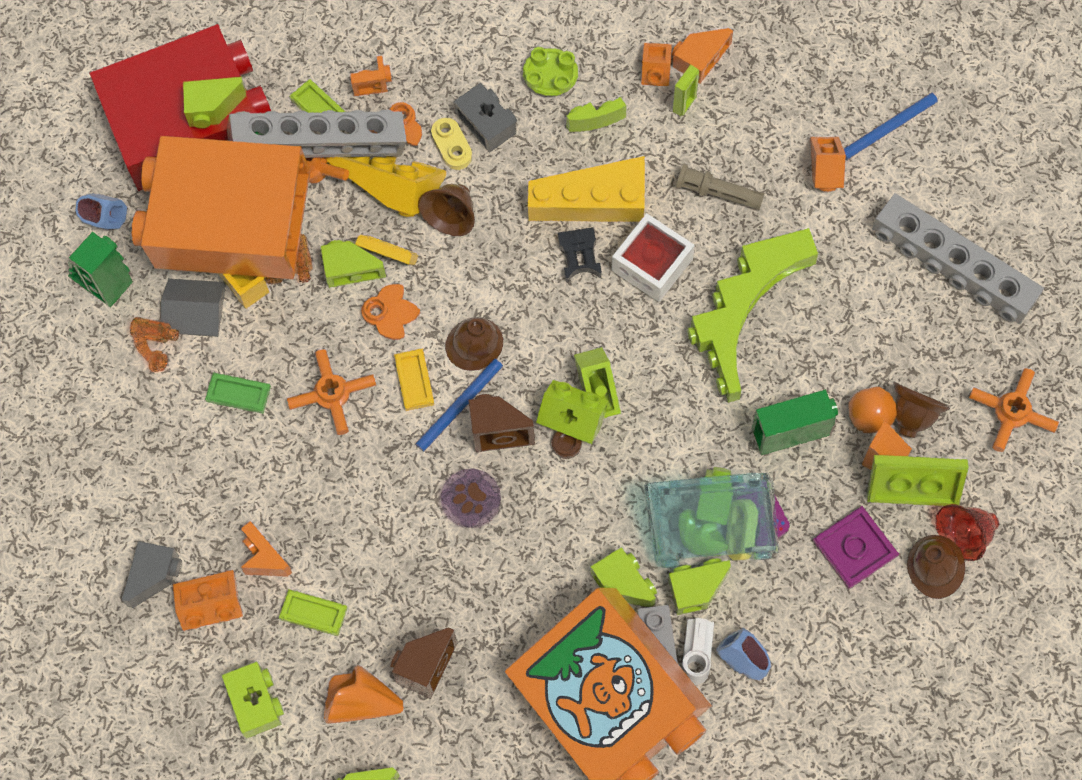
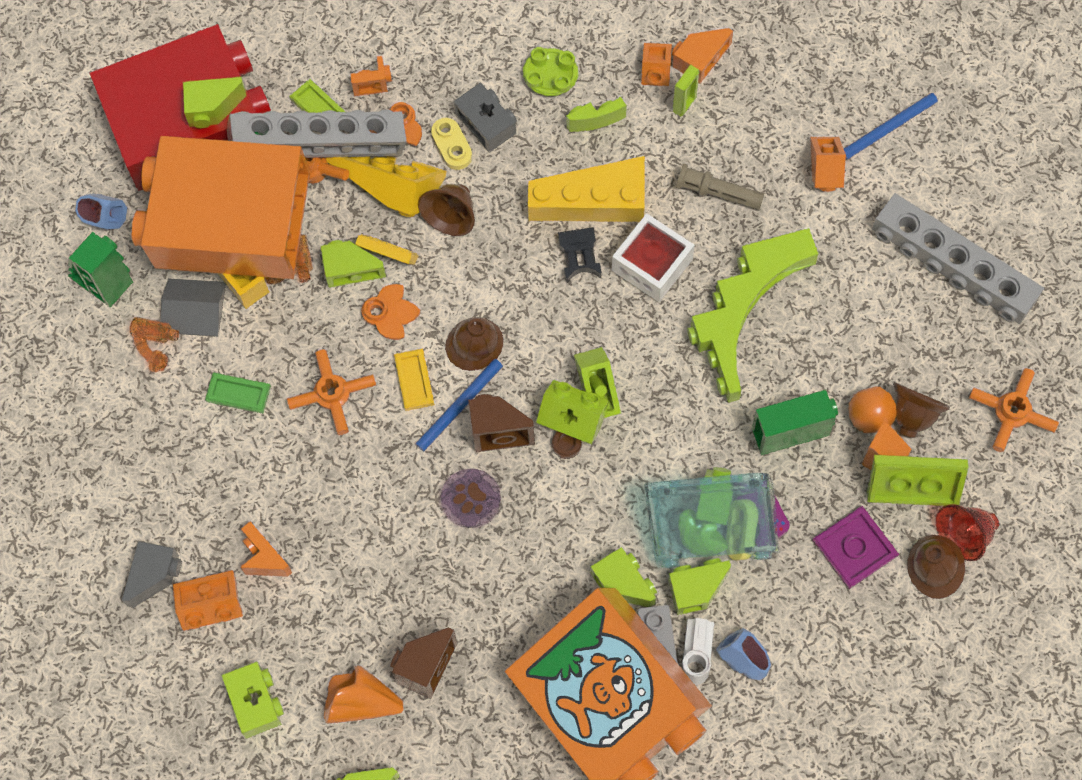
lime tile [279,589,348,636] -> none

